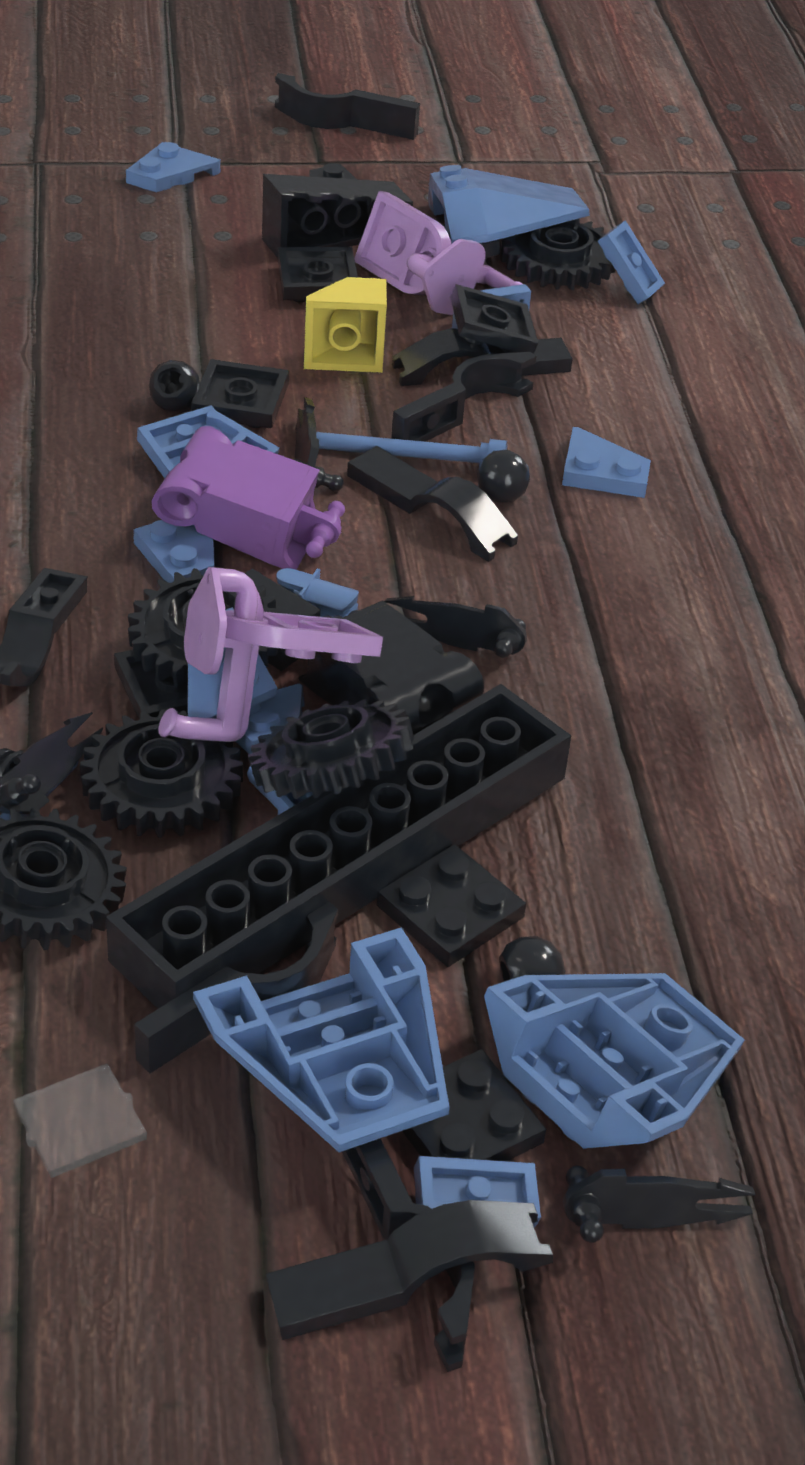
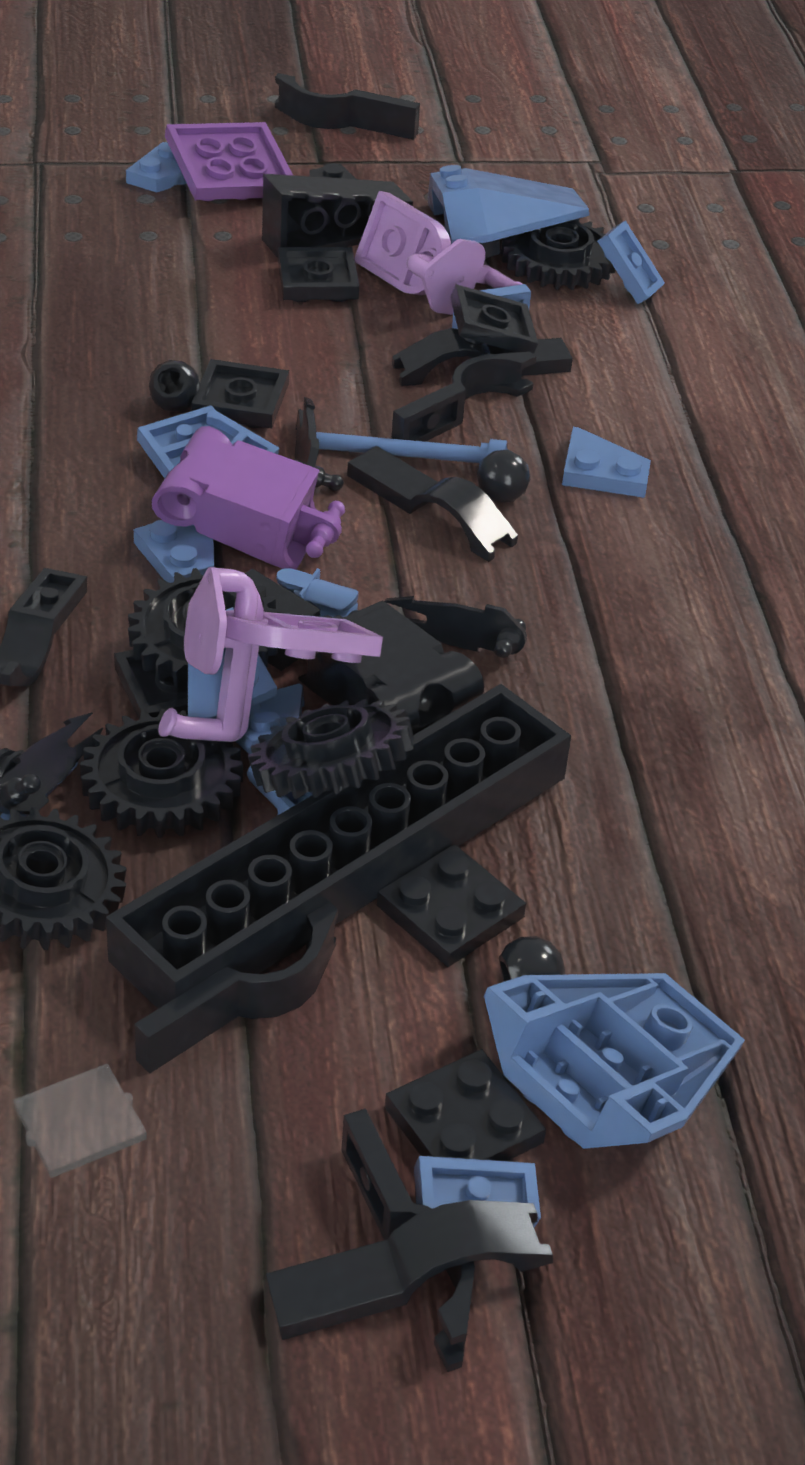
medium blue wedge [193,927,449,1152] -> none
light yellow slope [304,277,387,373] -> none
black piece [563,1165,756,1243] -> none
none -> medium lavender plate [165,122,293,201]

